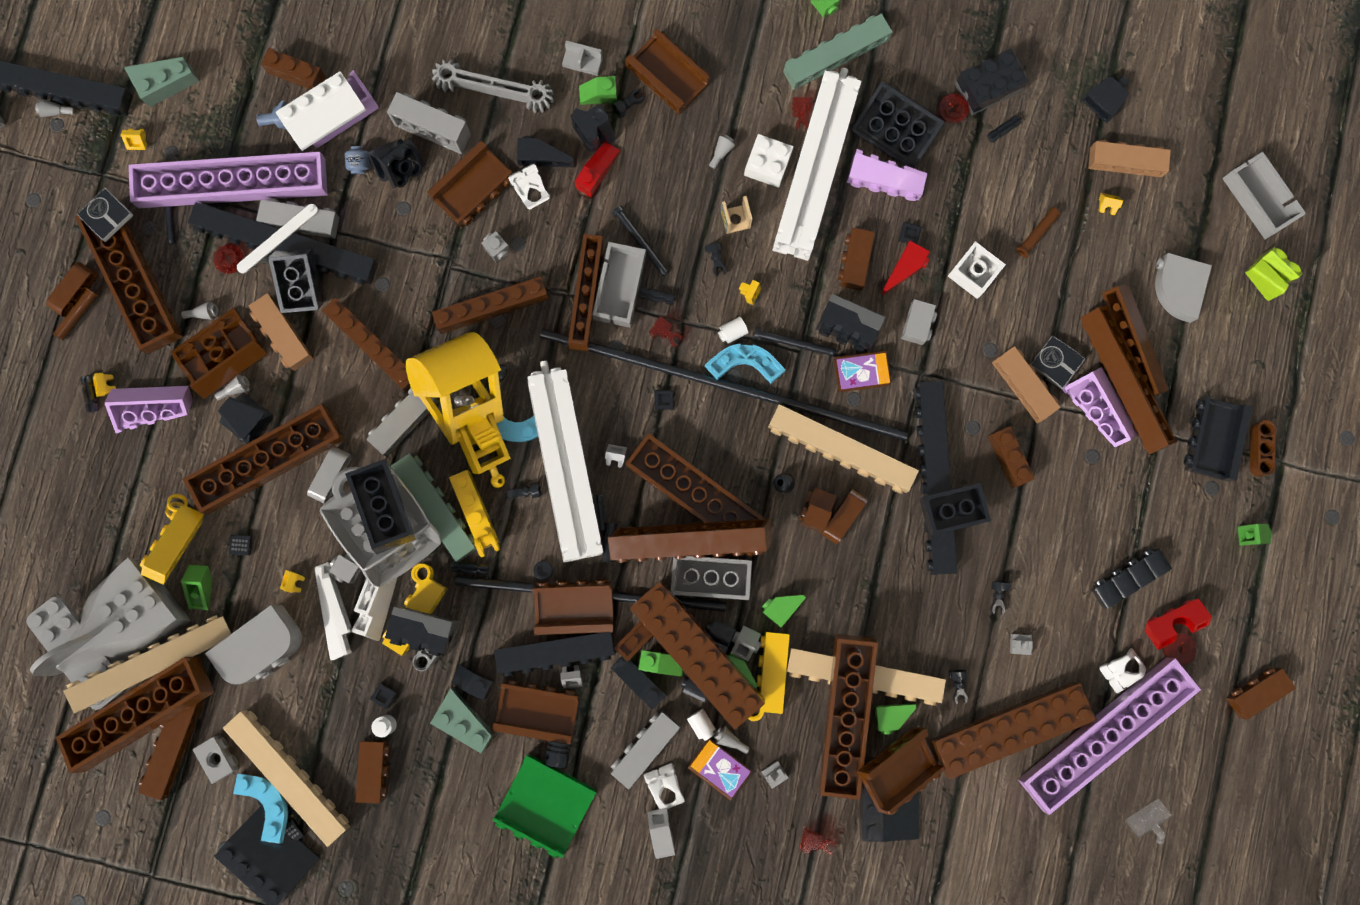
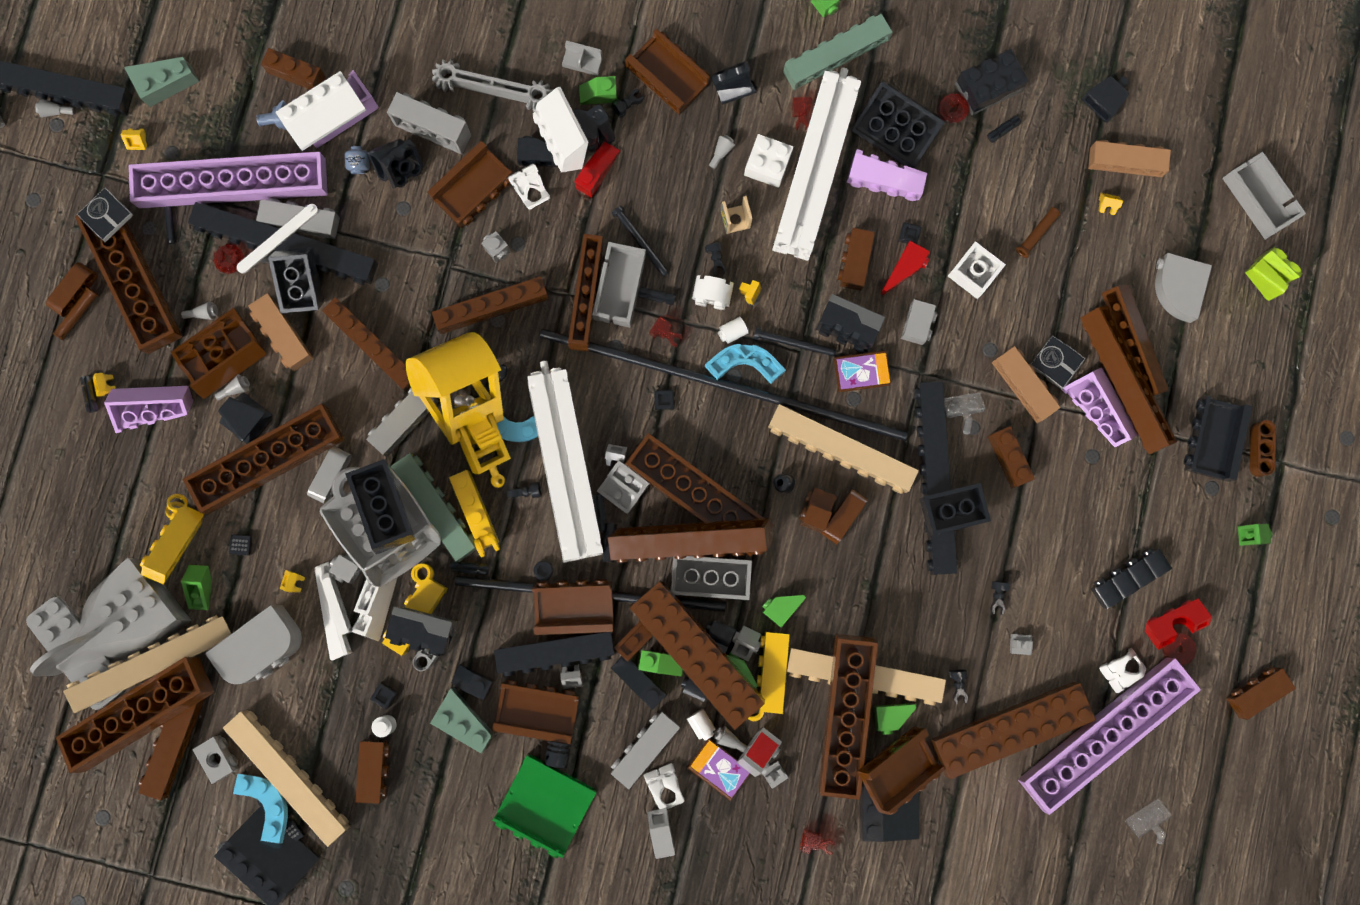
none -> white slope [533,87,588,172]
none -> light grey slope [597,460,650,514]
none -> white brick [692,275,734,310]
none -> black piece [712,61,758,105]
none -> brick [736,727,782,777]
none -> clear plate [944,392,985,434]

